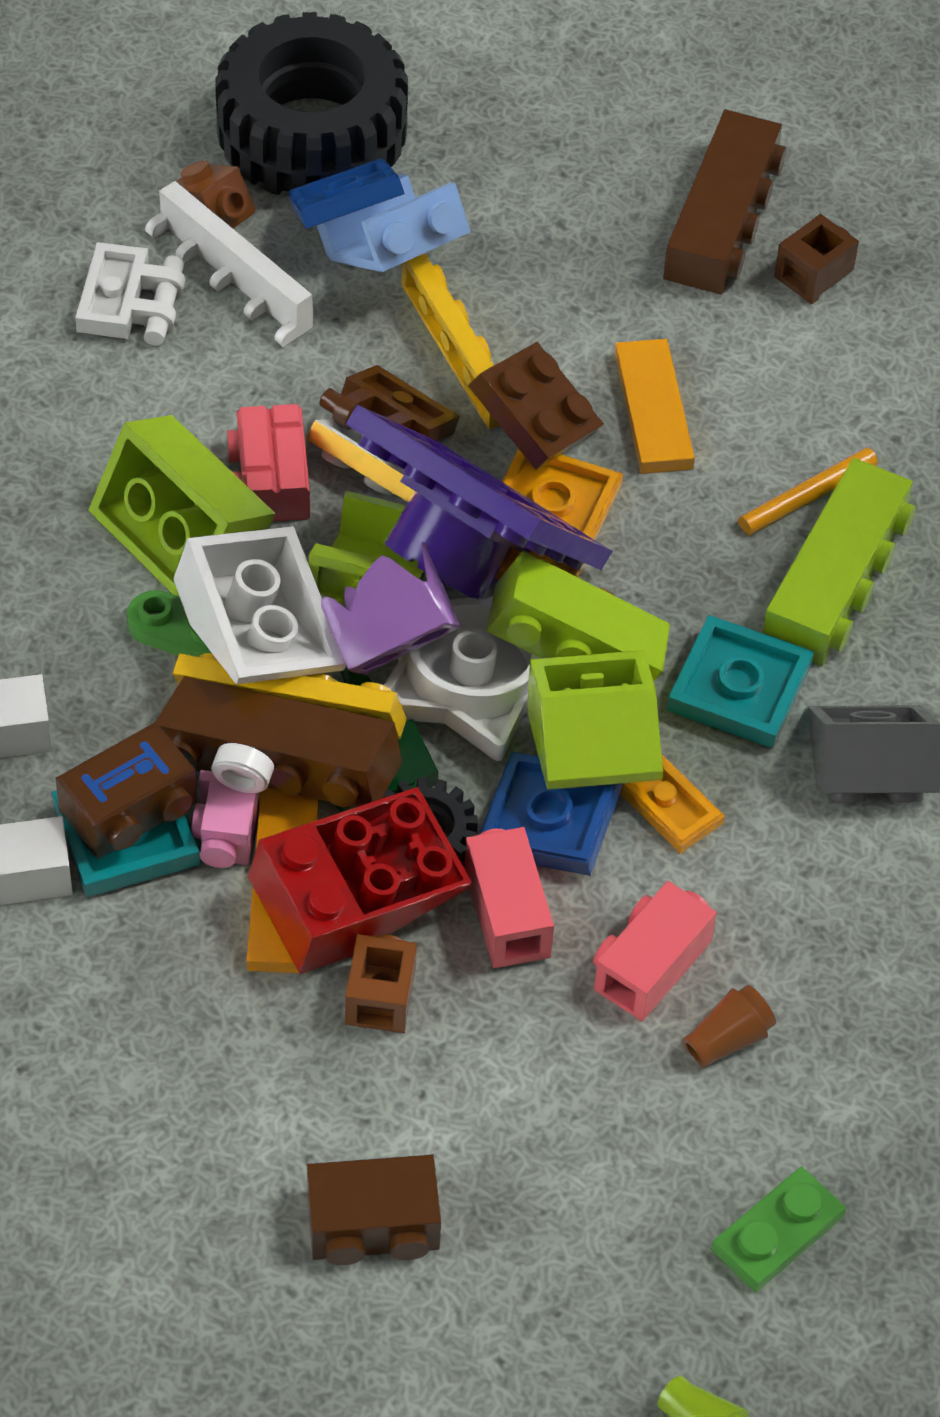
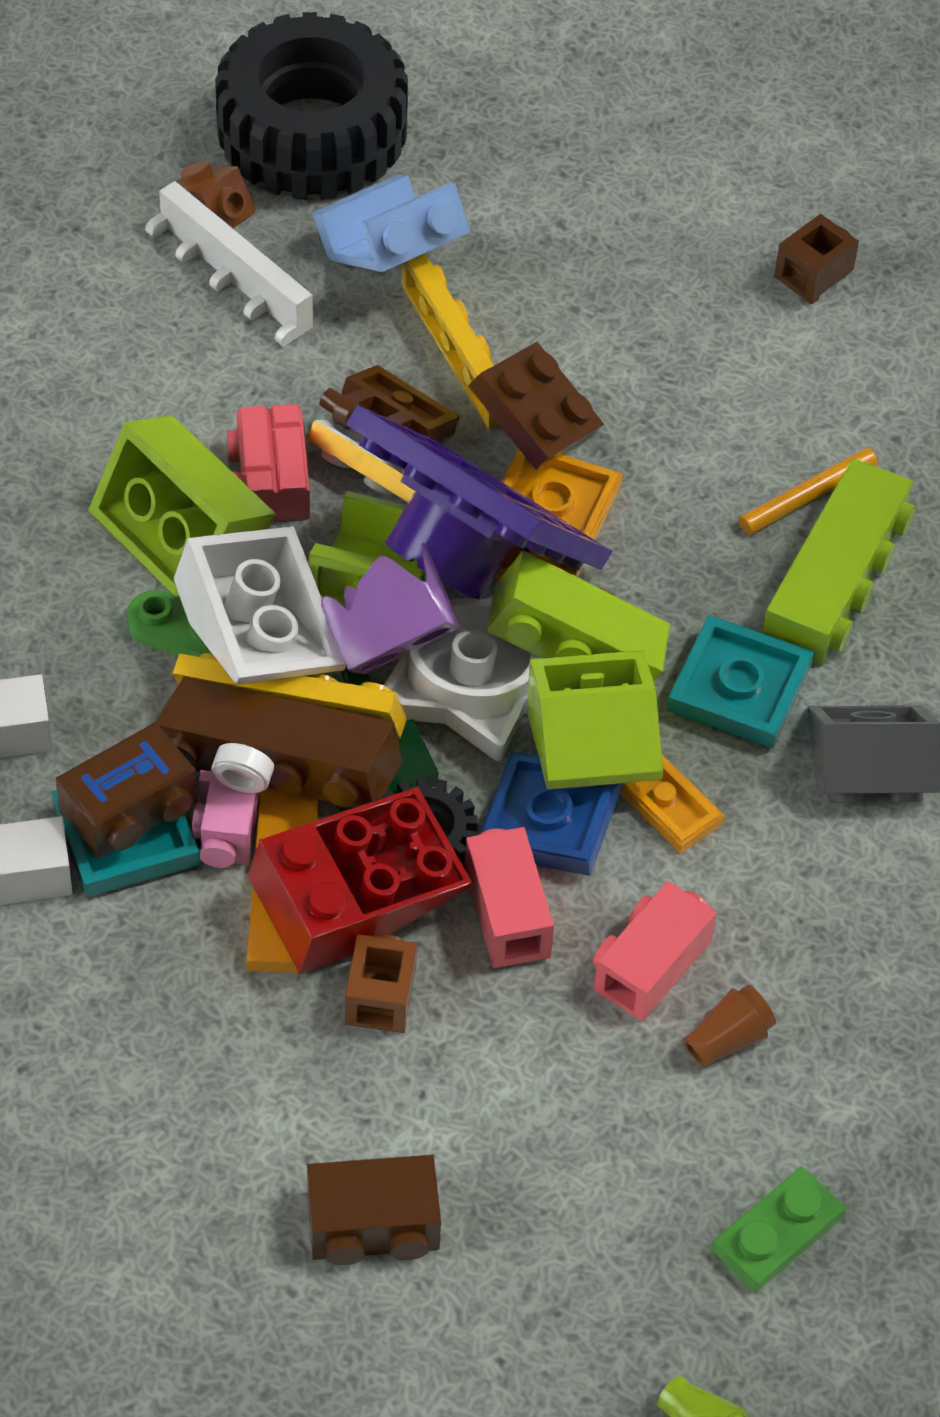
white plate [75,242,186,346] -> none
blue tile [288,158,405,229] -> none
light orange tile [614,338,695,474] -> none
reddish brown brick [663,109,787,295] -> none

